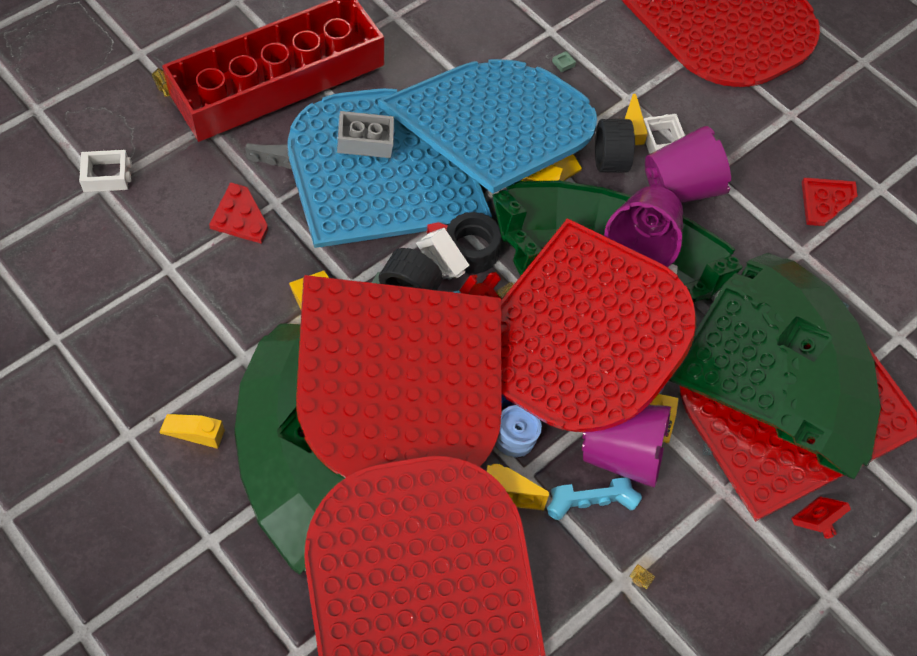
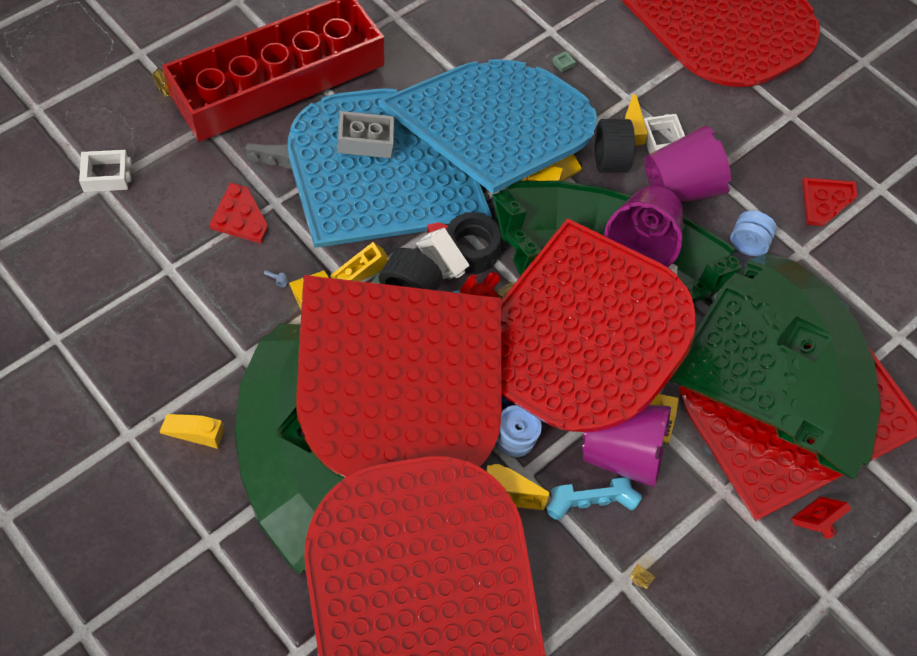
none -> sand blue hand [264,270,288,288]
none -> yellow slope [330,242,389,281]
none -> light blue wheel [730,211,777,256]

